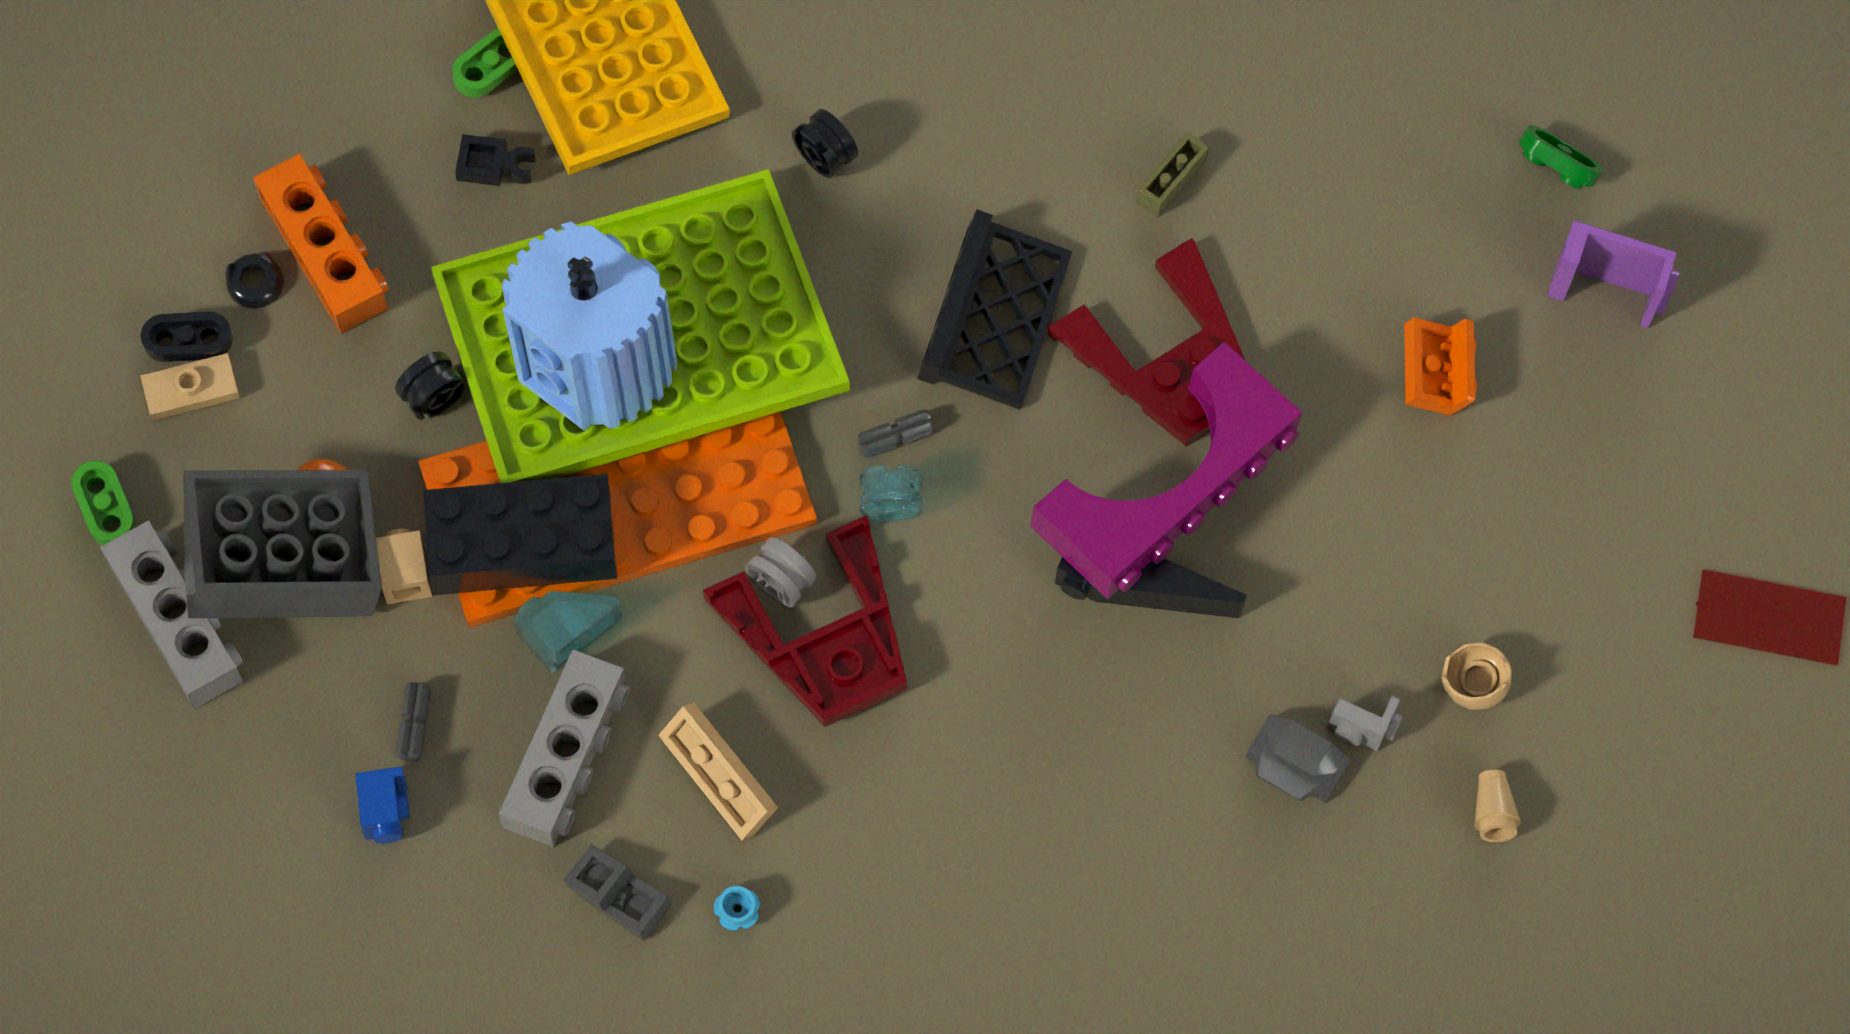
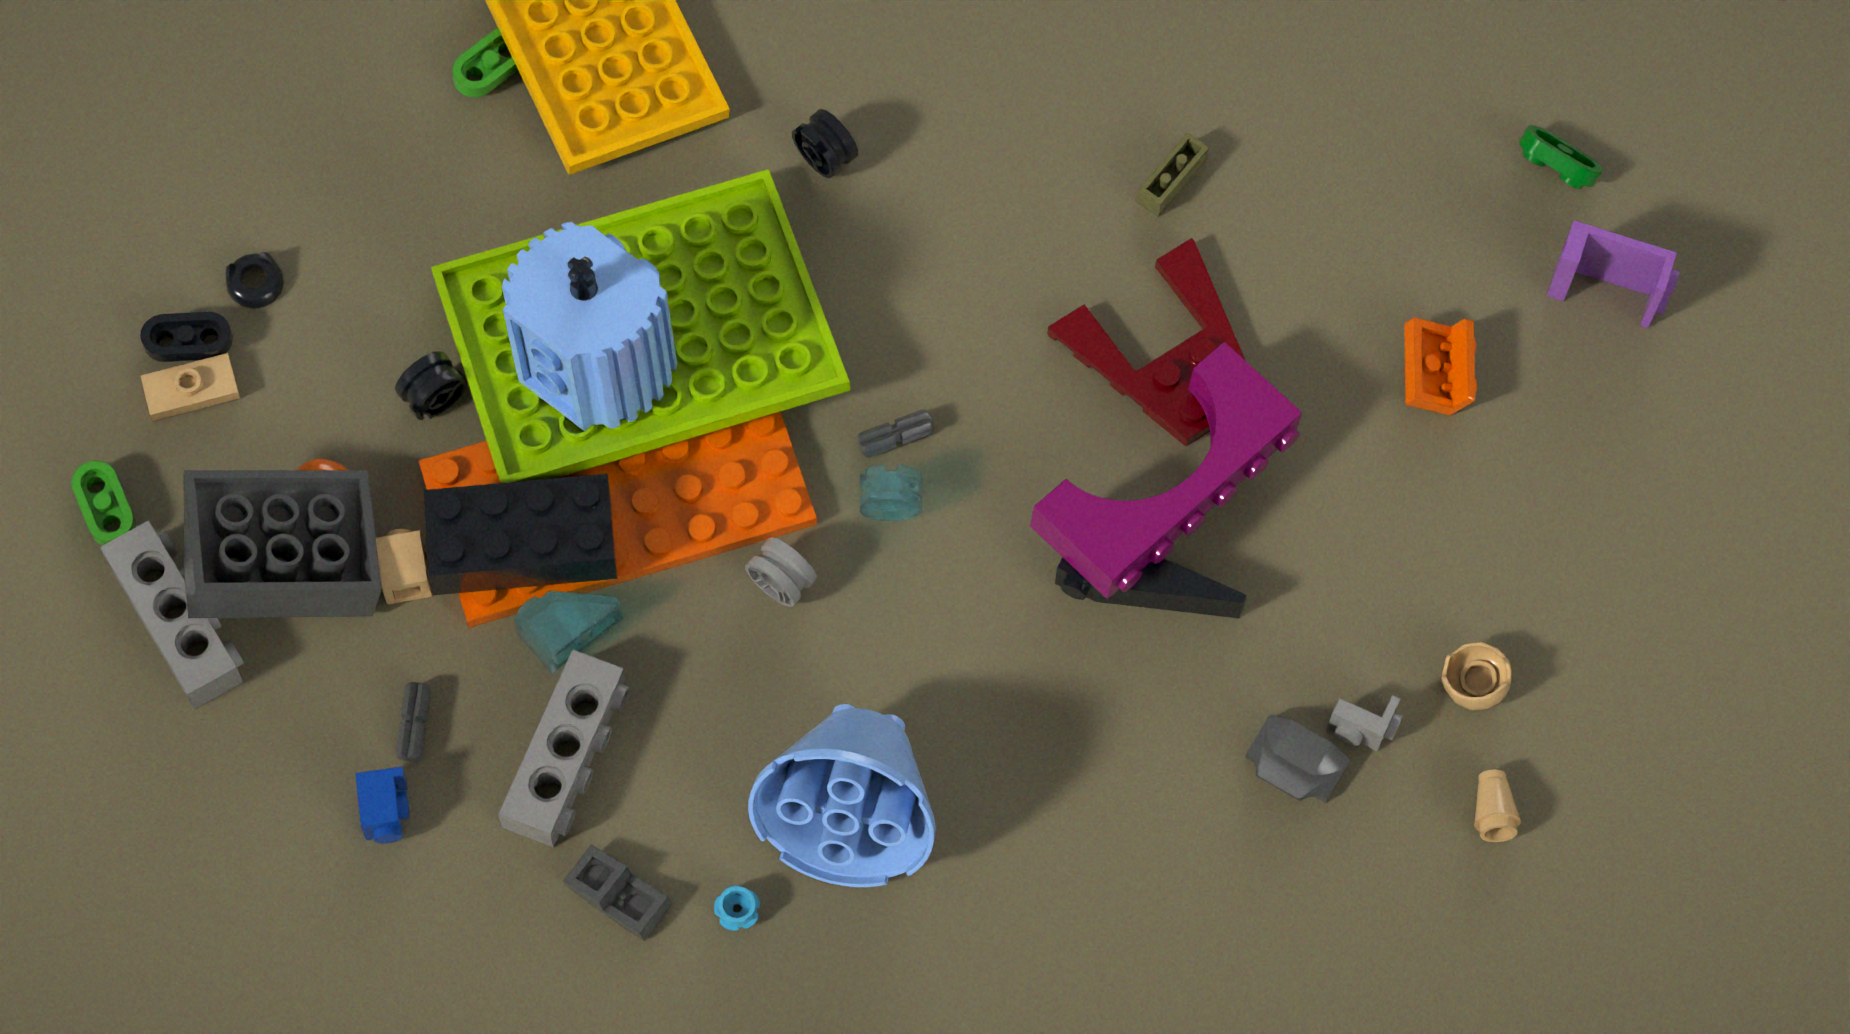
orange brick [253,153,389,334] -> none
black plate [455,134,536,186] -> none
tan plate [658,703,778,840] -> none
dark red wing [703,515,907,727] -> none
black fence [917,209,1072,410] -> none
clear red piece [1693,570,1846,666] -> none
none -> light blue cone [748,704,936,887]

